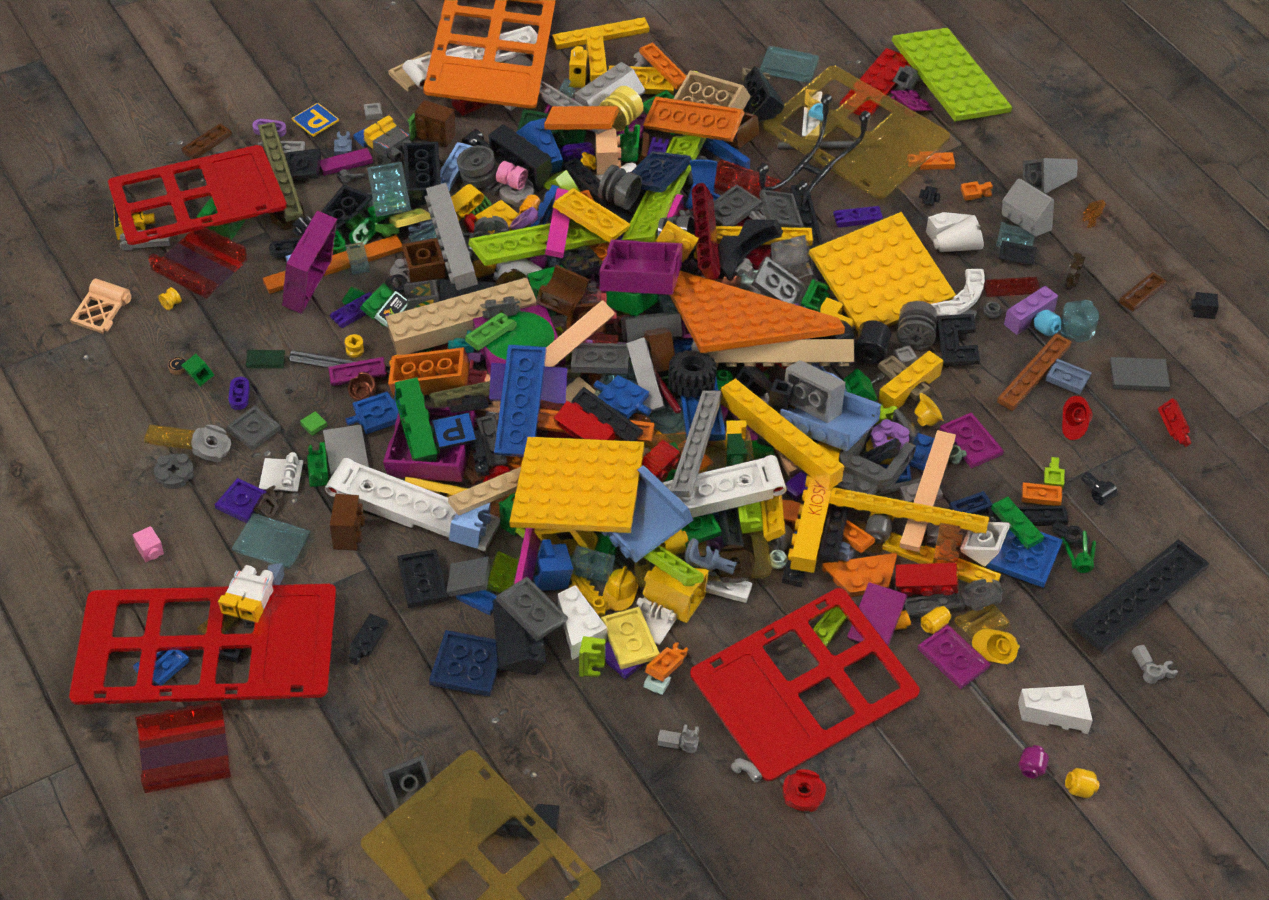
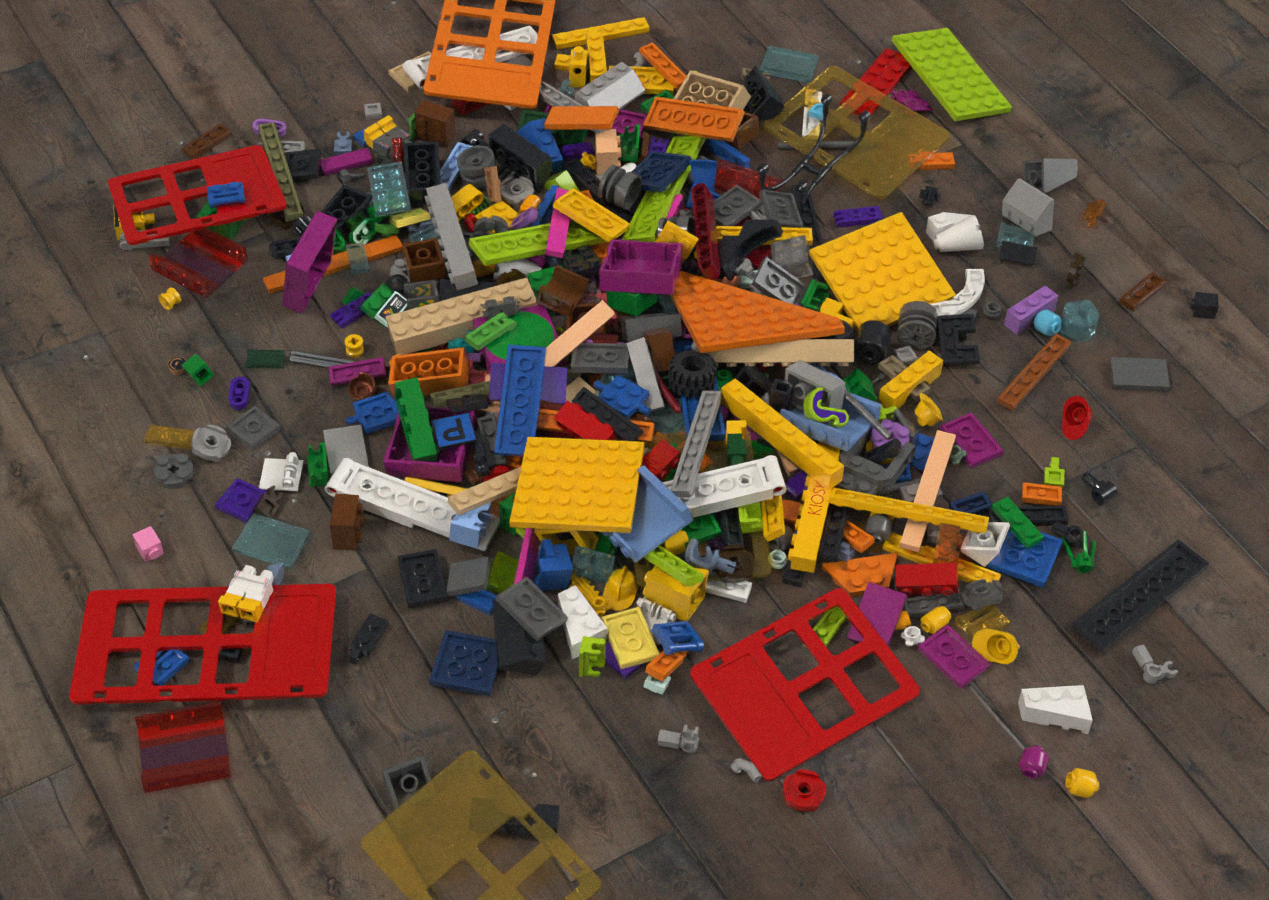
light nougat piece [70,278,131,334] -> none
blue piece [291,103,339,137] -> none
bright green tile [300,411,327,436] -> none
bright pink wheel [496,161,528,190] -> none
light yellow wheel [599,86,643,131] -> none
dark grey brick [893,65,920,91] -> none
orange plate [960,181,993,201] -> none
clear red tile [984,277,1040,297] -> none
sand blue plate [1046,359,1092,395] -> none
red hinge [1158,398,1192,447] -> none
none -> blue plate [207,182,246,208]
none -> clear red pin [391,137,405,173]
none -> medium nougat plate [484,166,502,202]
none -> yellow plate [554,54,571,71]
none -> blue plate [651,621,704,655]
none -> lime animal [803,387,849,429]
none -> flat silver bar [844,389,892,440]
none -> white plate [901,626,925,646]

